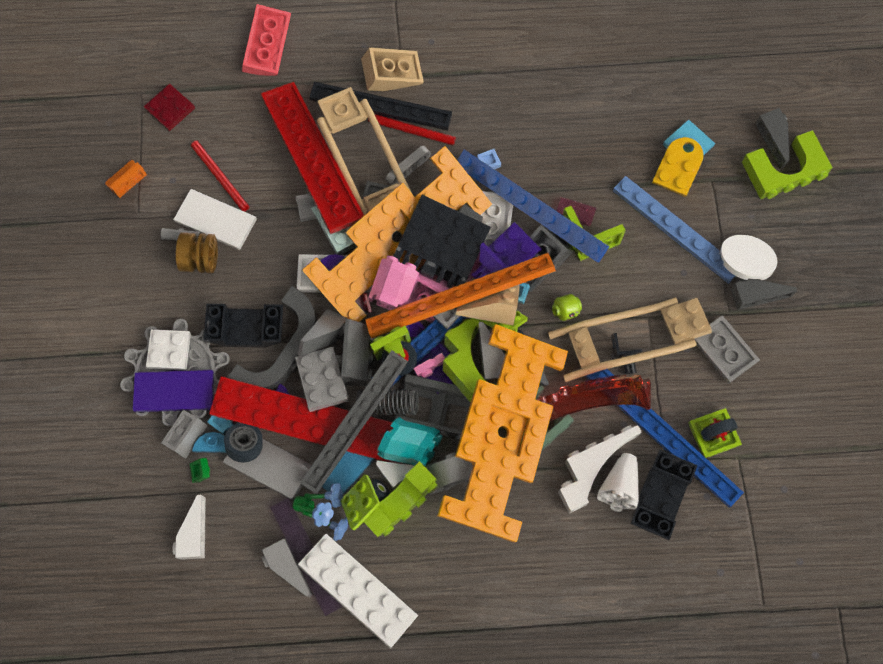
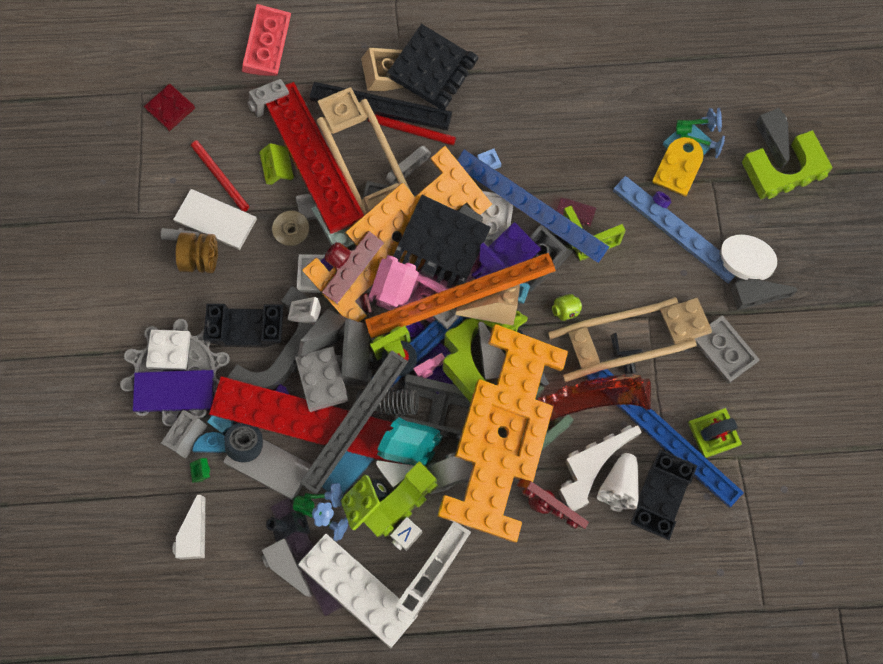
orange panel [105,160,147,198] -> none
none -> light grey bracket [247,79,289,117]
none -> lime panel [260,143,294,185]
none -> black bracket [266,512,311,542]
none -> dark tan dish [272,211,309,246]
none -> white slope [287,297,321,325]
none -> plate [321,231,384,304]
none -> black hinge [386,23,479,110]
none -> white brick [390,517,423,551]
none -> white arch [396,522,471,619]
none -> dark red plate [517,479,589,529]
none -> dark purple tile [652,191,671,208]
none -> plant [676,108,725,158]

